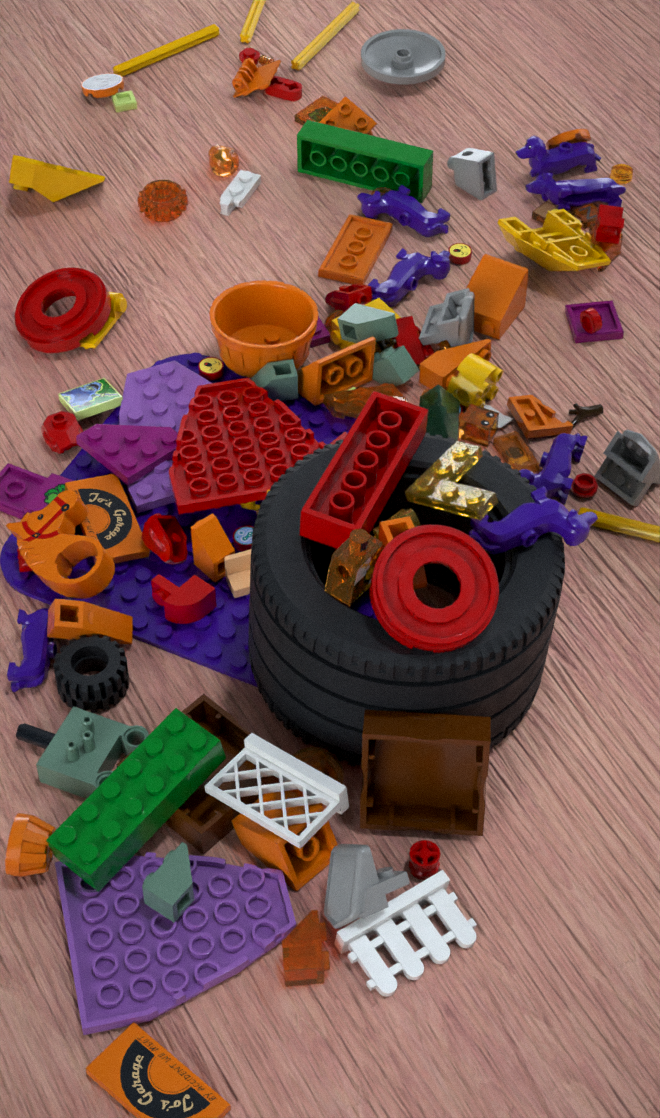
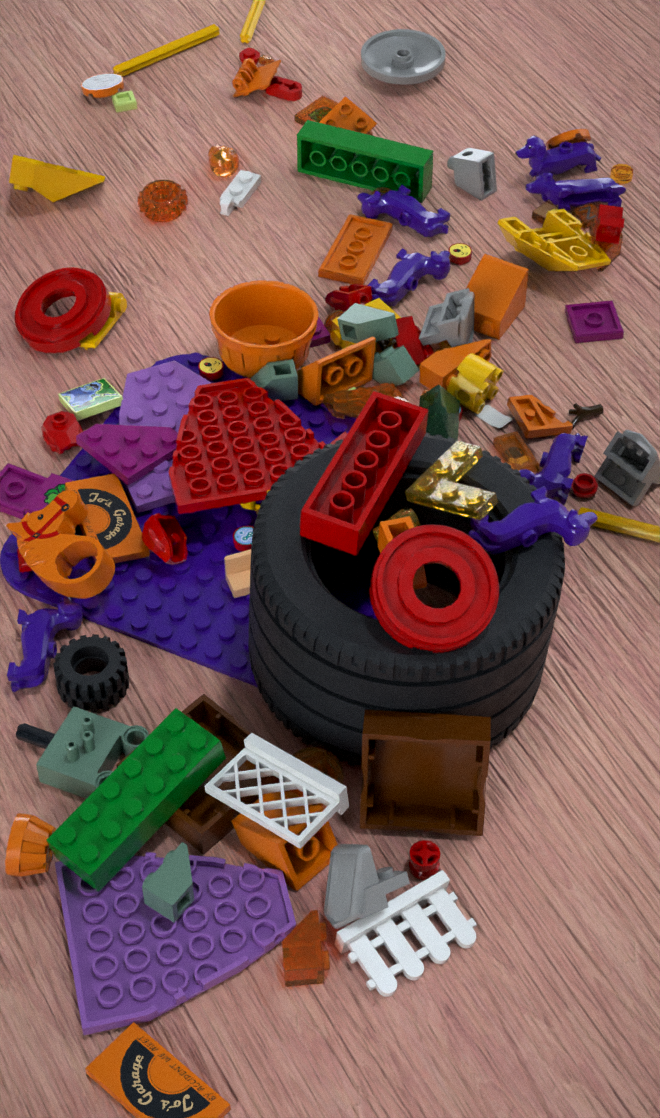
orange slope [47,599,133,645] -> none
red brick [151,574,217,624] -> none
orange slope [191,513,235,582] -> none
yellow axle [291,1,360,71] -> none
clear orange torso [325,529,385,606] -> none
clear orange brick [457,404,499,448] -> none
red tile [580,308,602,334] -> none

